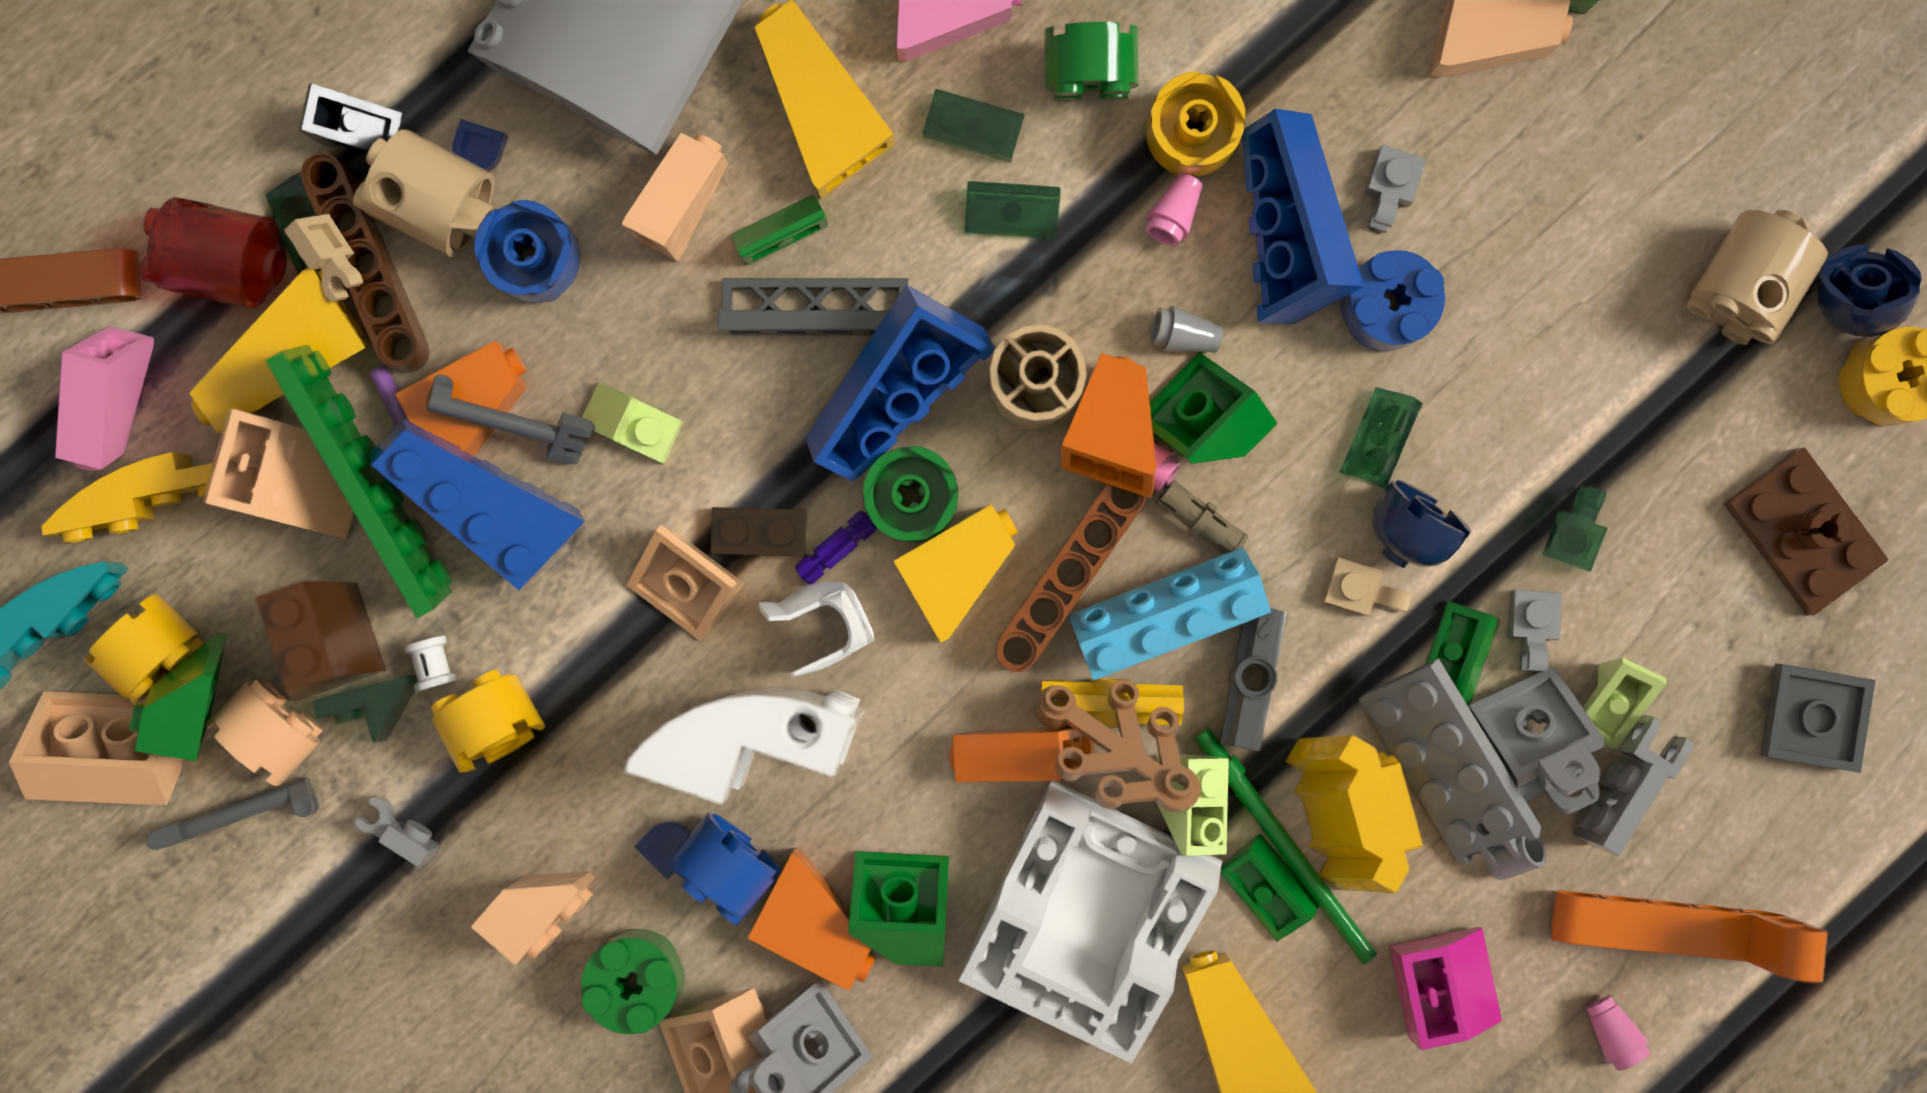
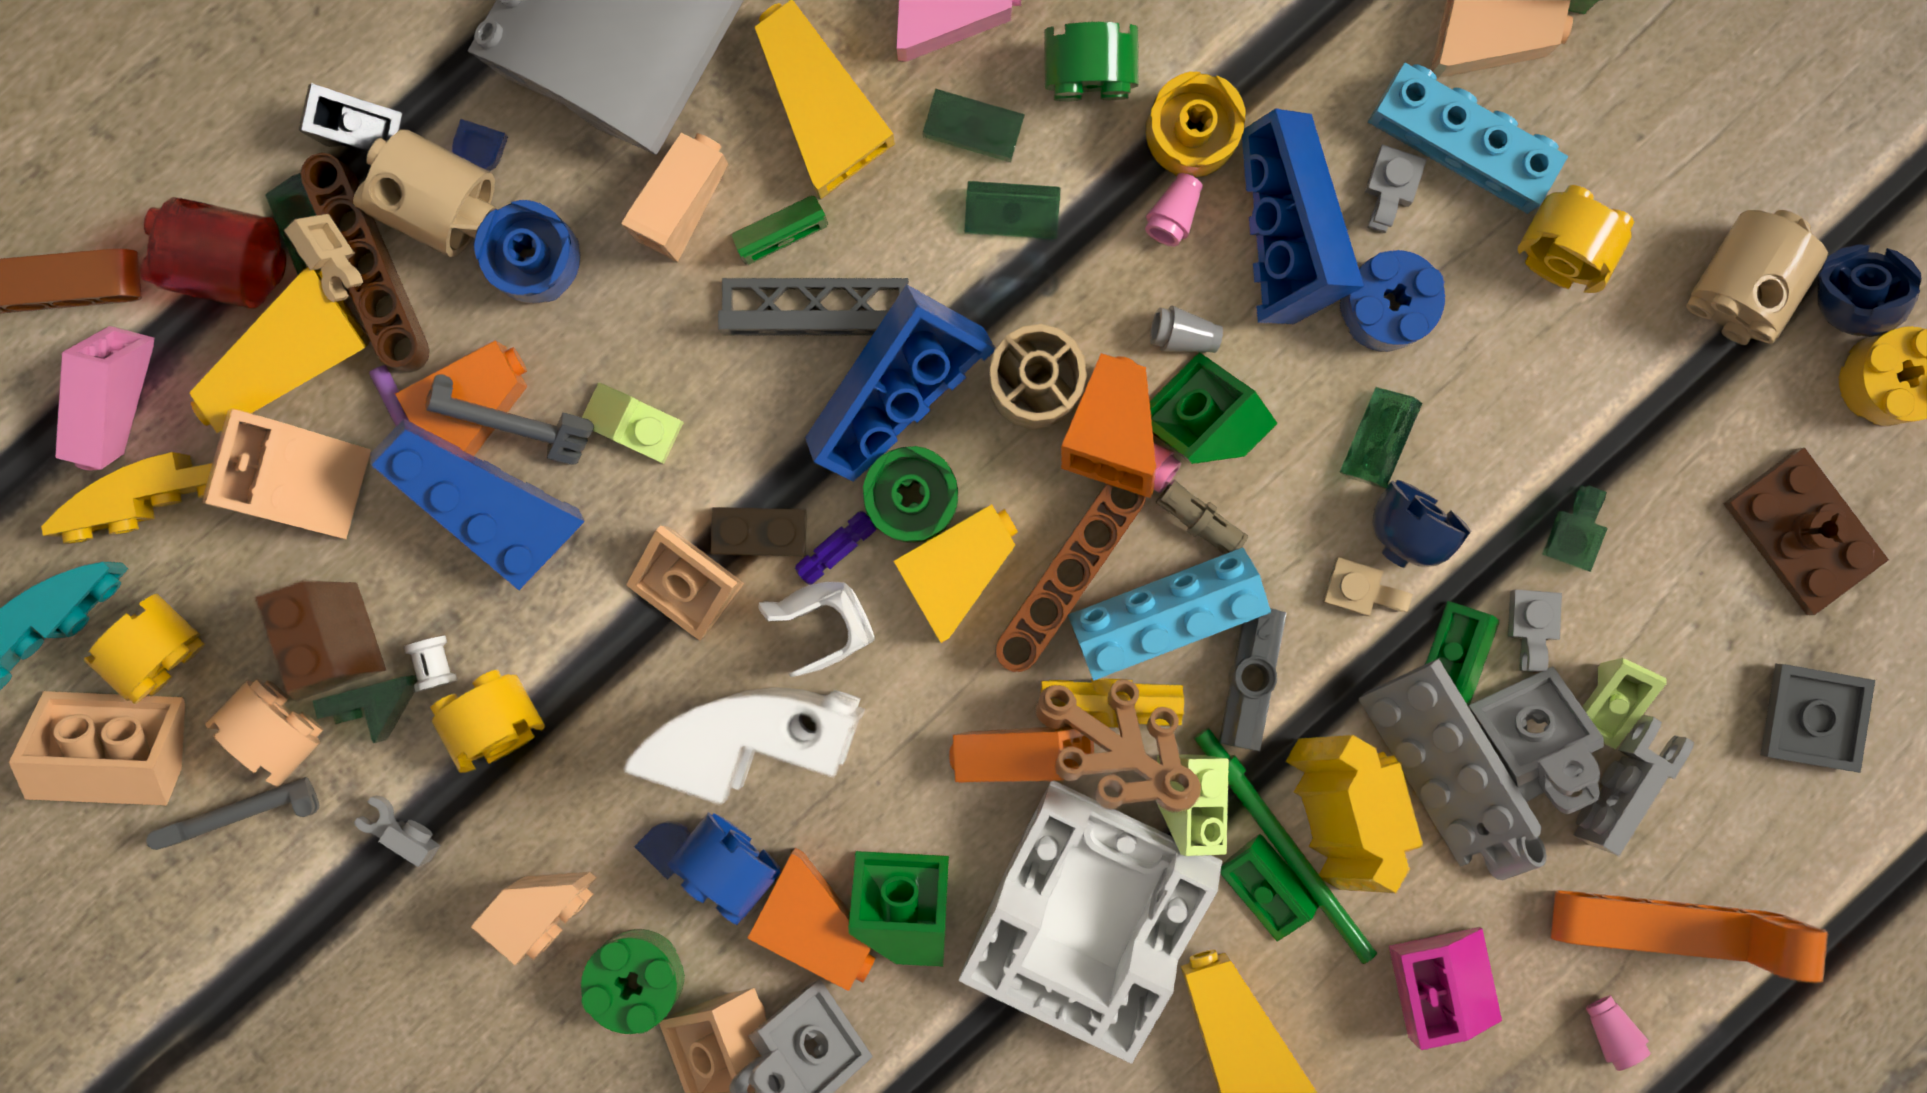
green slope [129,633,227,762] -> none
green plate [265,345,452,619] -> none
none -> medium azure brick [1368,63,1569,214]
none -> yellow brick [1517,185,1634,293]

